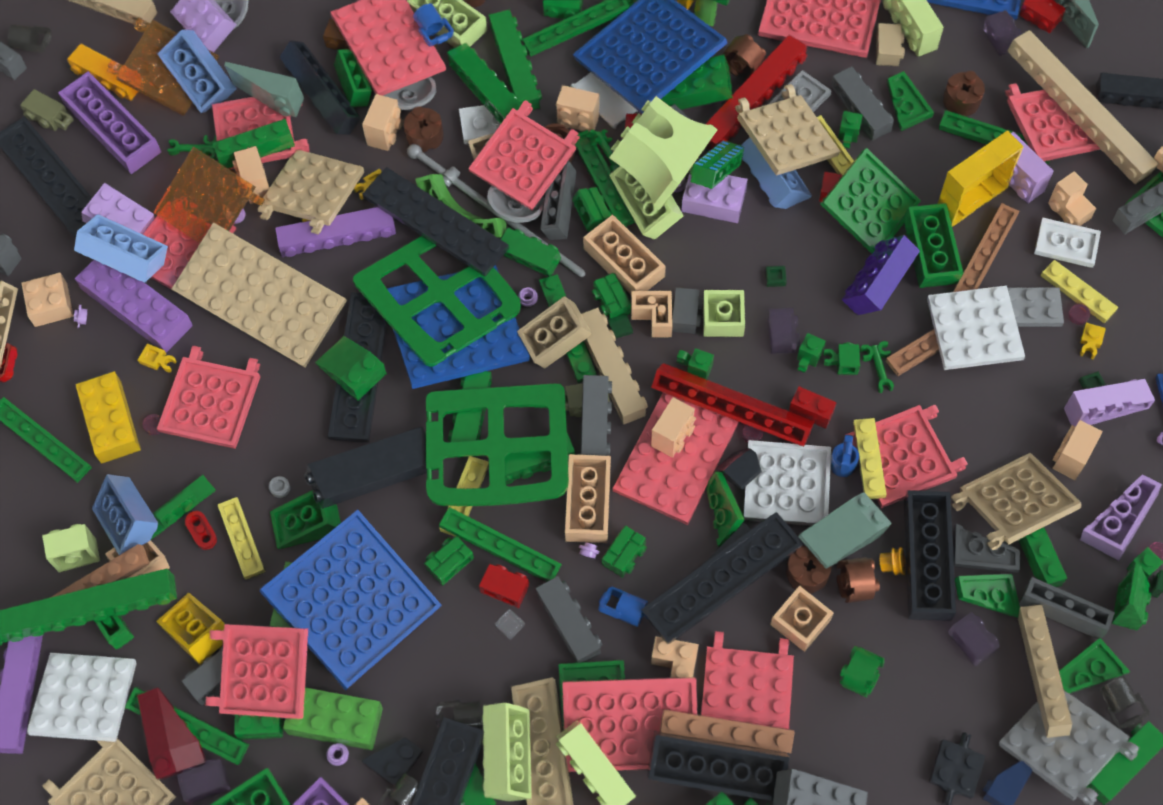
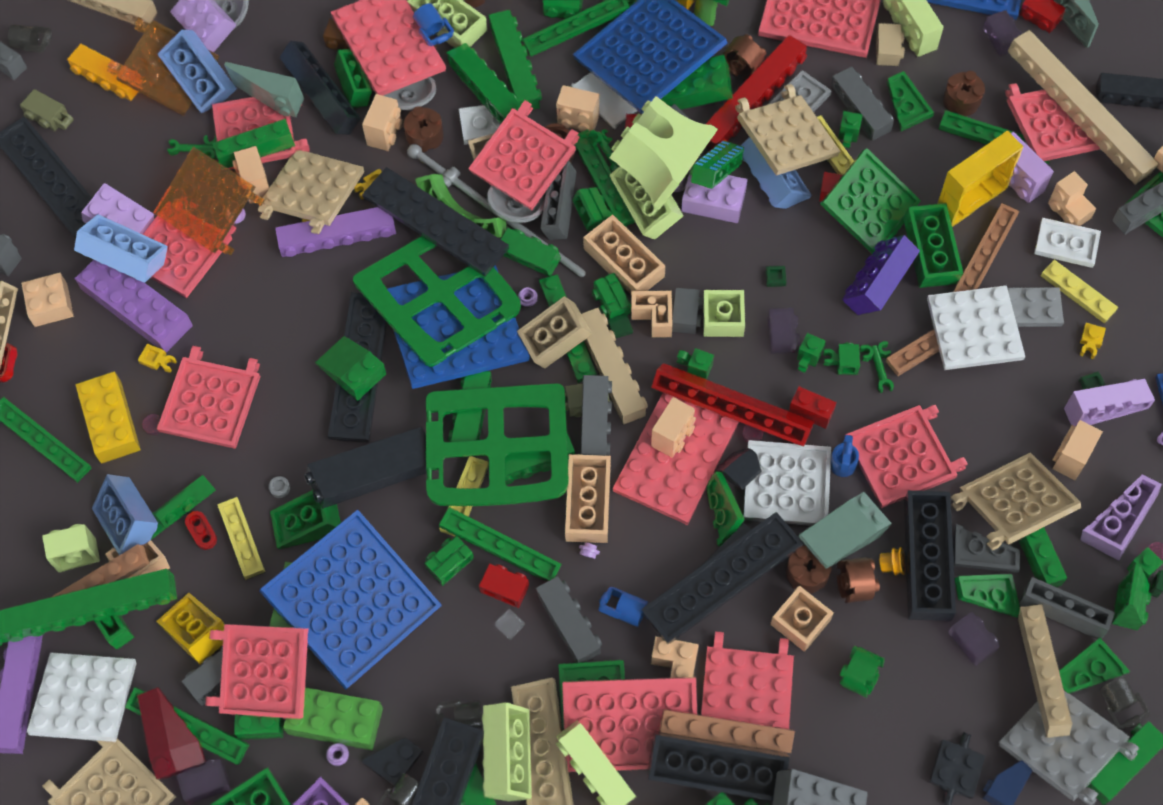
medium lavender brick [58,71,161,174] -> none
lavender plate [74,305,87,328] -> none
tan plate [172,223,347,367] -> none
green brick [602,526,647,577] -> none
light yellow plate [853,418,887,499] -> none
clear pink tile [1068,304,1090,325] -> none

